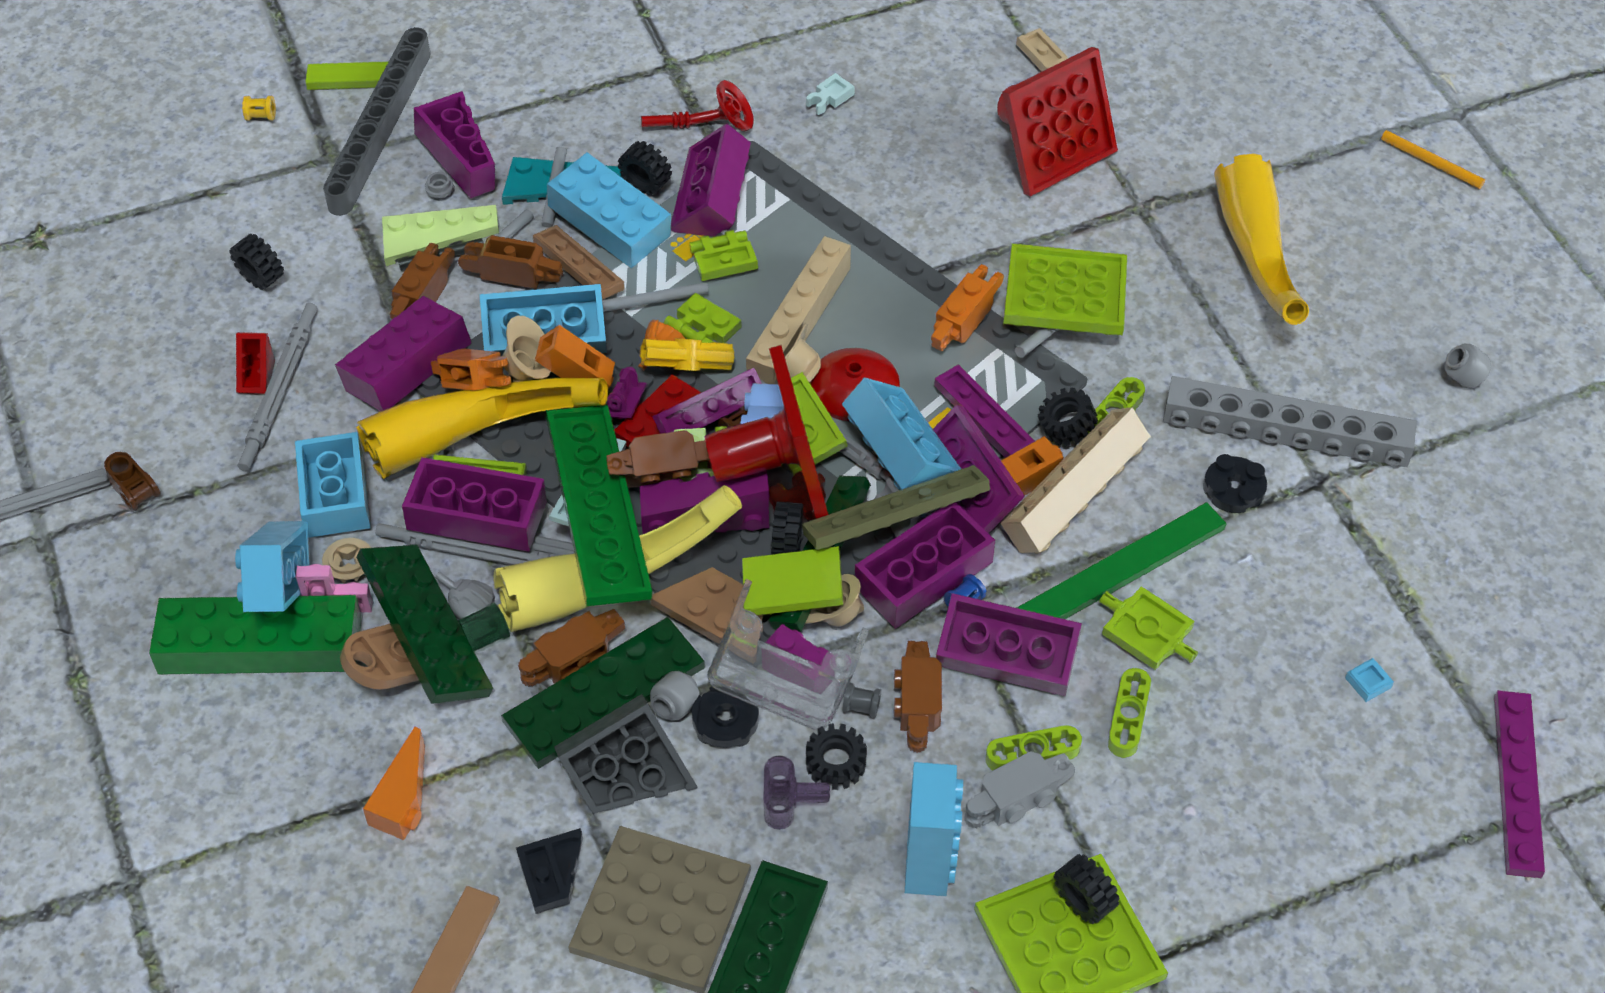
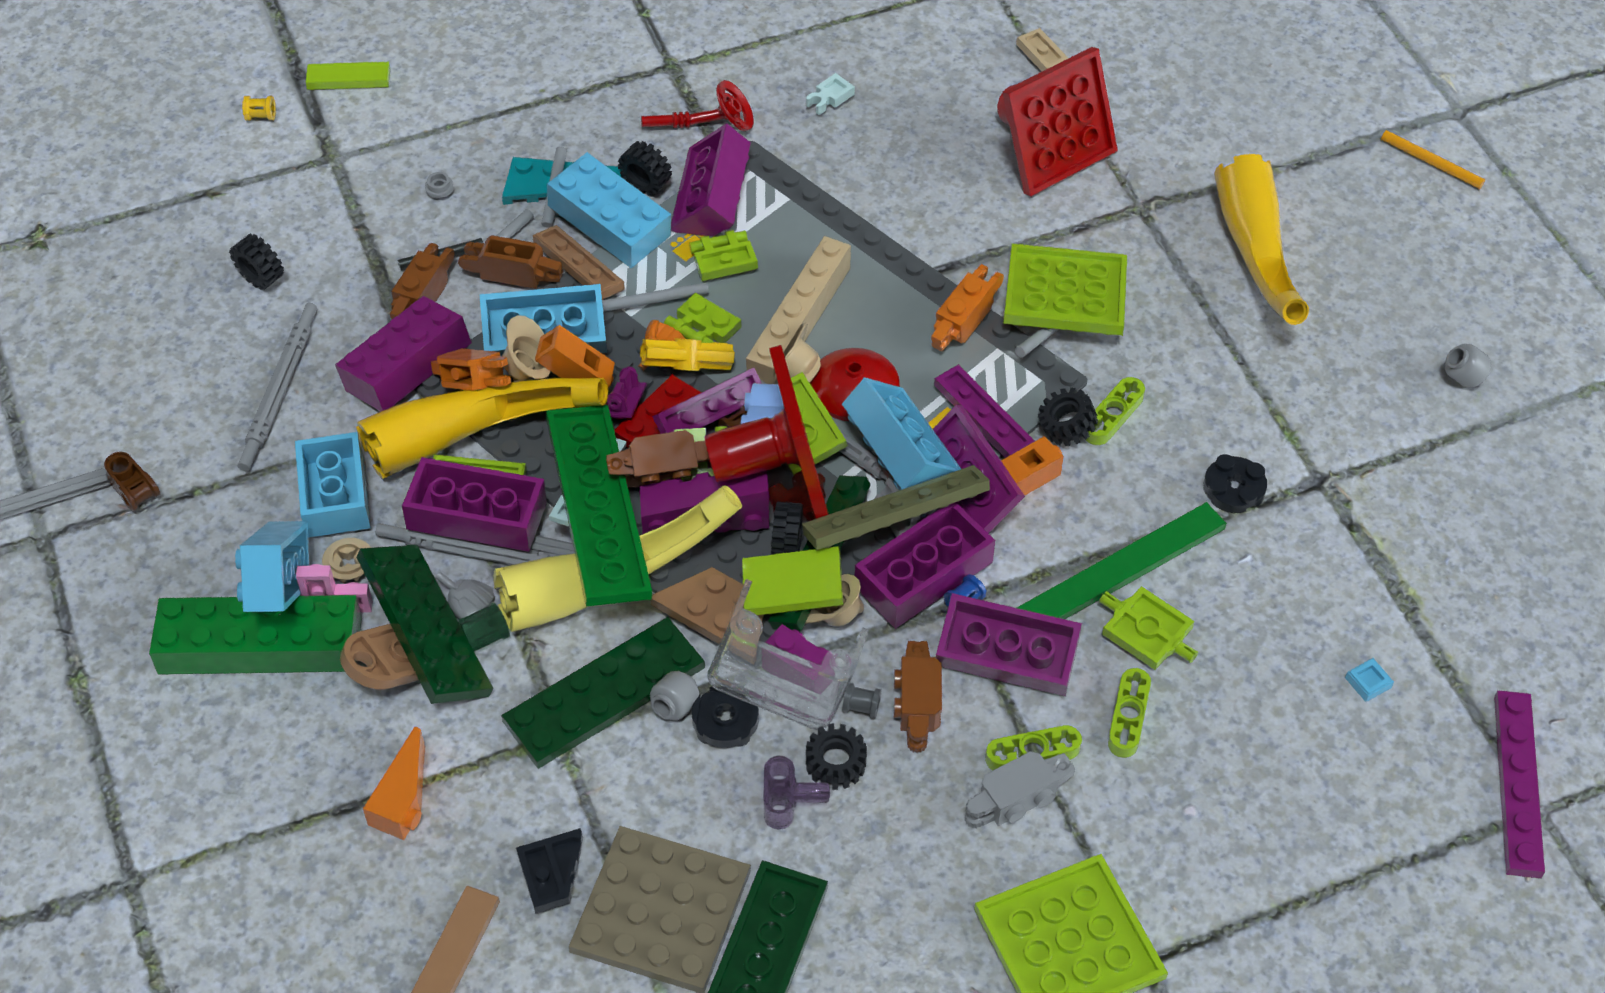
red slope [236,332,275,394] -> none
dark grey beam [323,27,431,216] -> none
yellowish green wing [382,205,499,266] -> none
magenta wedge [414,91,495,199] -> none
dark orange hinge [518,609,625,687] -> none
dark grey wedge [554,694,698,814] -> none
medium azure brick [904,762,963,896] -> none
tan brick [1001,407,1151,554] -> none
black tyre [1054,854,1120,924] -> none
light grey brick [1163,376,1417,468] -> none

